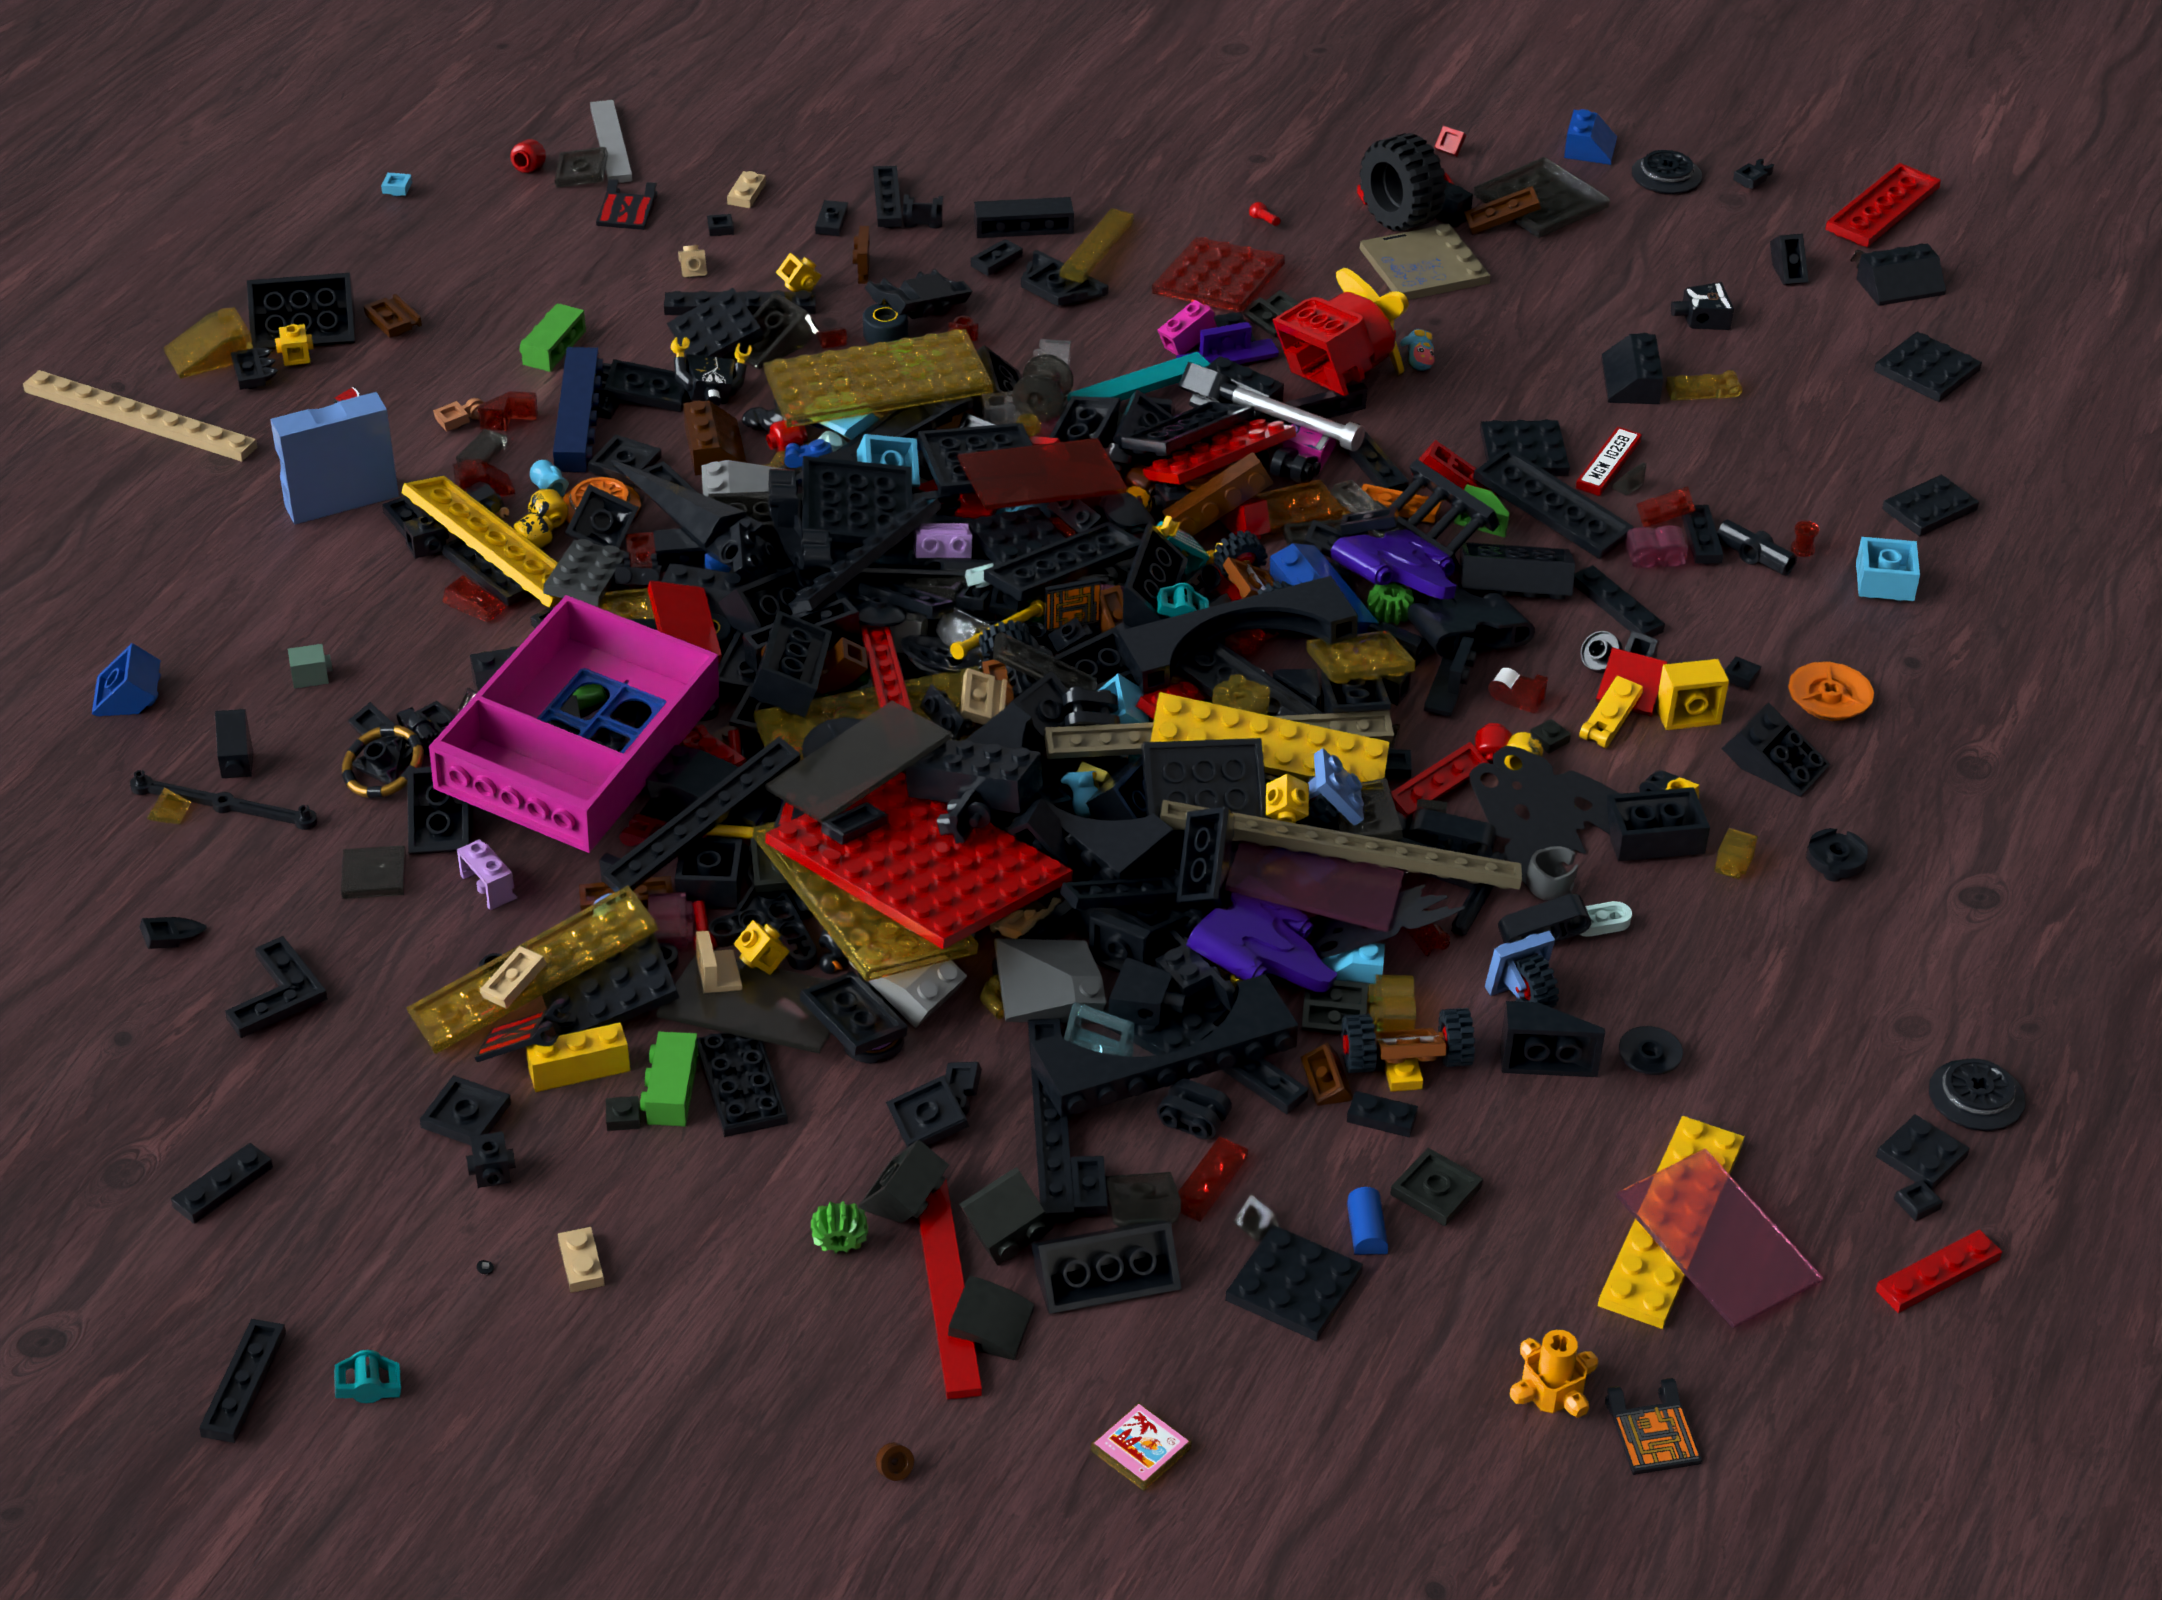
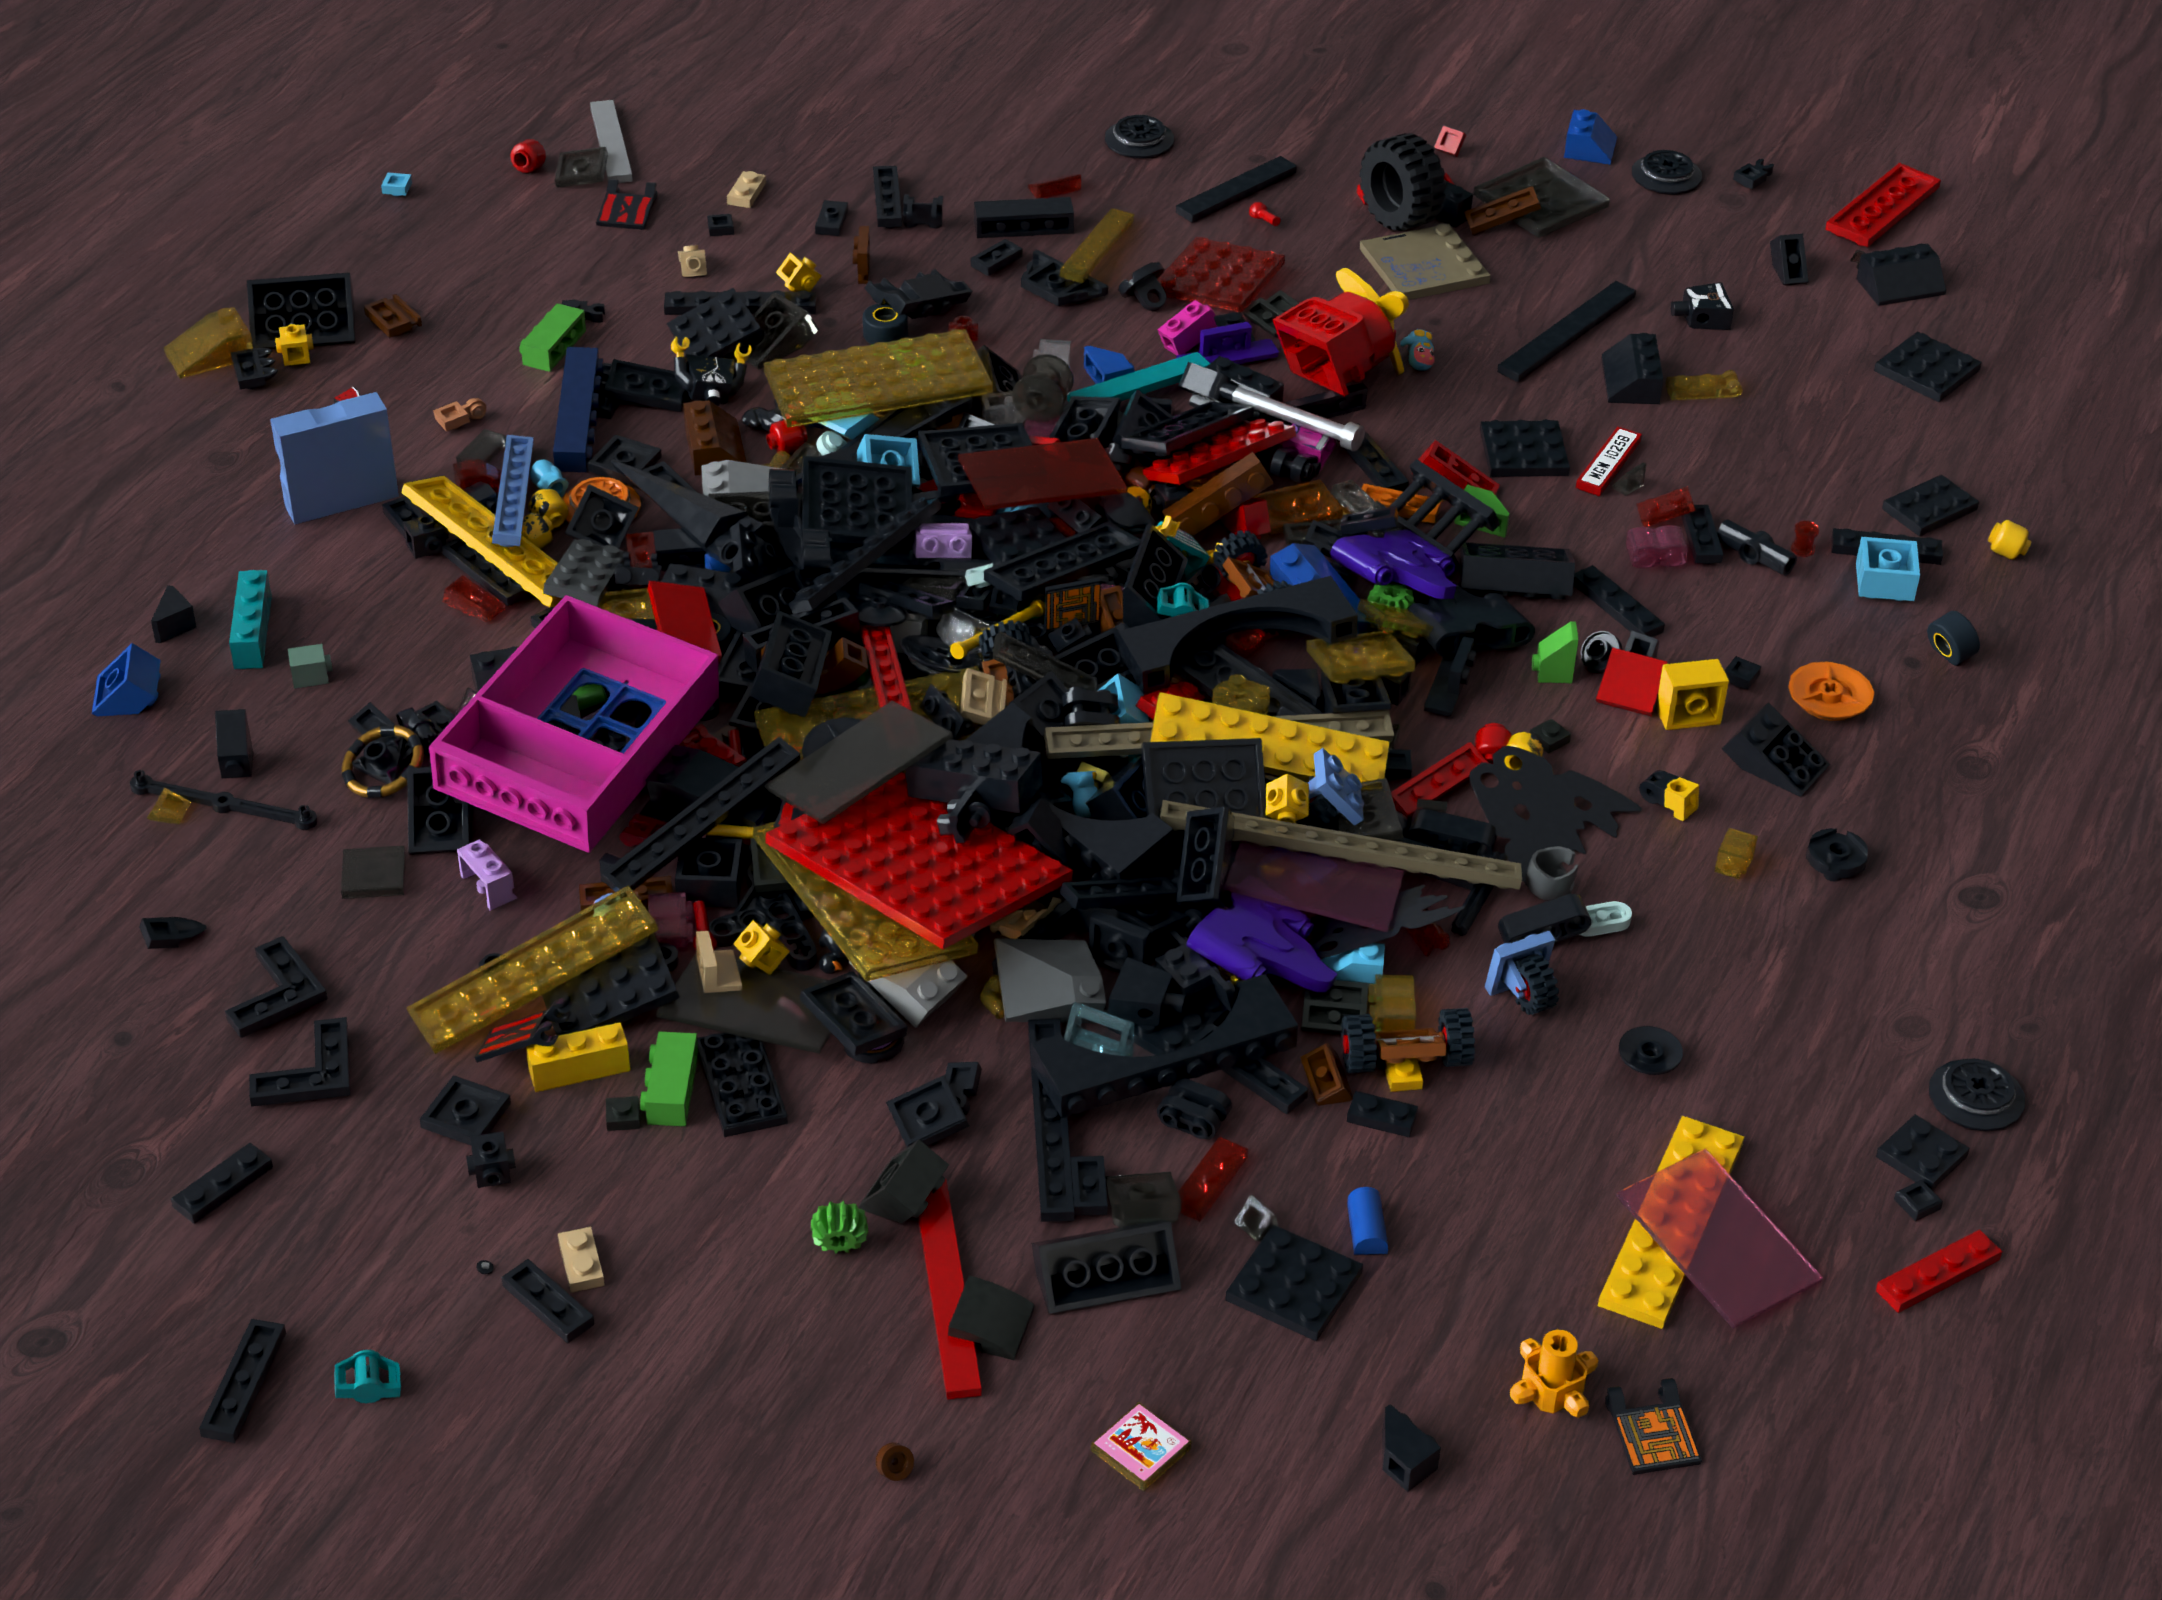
tan plate [23,370,258,462] -> none
clear red slope [478,391,538,431] -> none
tan plate [480,946,547,1009] -> none
blue plate [784,439,833,468] -> none
clear red slope [816,327,847,348] -> none
black tile [821,802,888,845] -> none
pearl dark grey slope [960,1167,1054,1266] -> none
clear yellow plate [1016,414,1041,436] -> none
pearl dark grey plate [1390,1148,1483,1227] -> none
black plate [1473,447,1634,559] -> none
clear red leg [1488,668,1548,714] -> none
black slope [1500,1001,1605,1077] -> none
yellow plate [1579,676,1643,748] -> none
black slope [1606,787,1710,862] -> none
none -> black slope [151,585,197,643]
none -> teal brick [229,570,272,669]
none -> black plate [249,1017,350,1107]
none -> medium blue plate [492,435,534,547]
none -> black plate [501,1259,595,1344]
none -> black plate [562,299,605,323]
none -> clear red slope [1028,174,1081,199]
none -> blue slope [1084,346,1135,384]
none -> black piece [1105,115,1174,158]
none -> black tile [1118,262,1166,311]
none -> black tile [1176,156,1297,223]
none -> clear yellow plate [1357,599,1433,638]
none -> black slope [1382,1404,1441,1492]
none -> black tile [1497,281,1636,382]
none -> bright green slope [1532,621,1579,683]
none -> black plate [1831,528,1943,565]
none -> black wheel [1927,610,1980,666]
none -> yellow head [1988,520,2031,560]

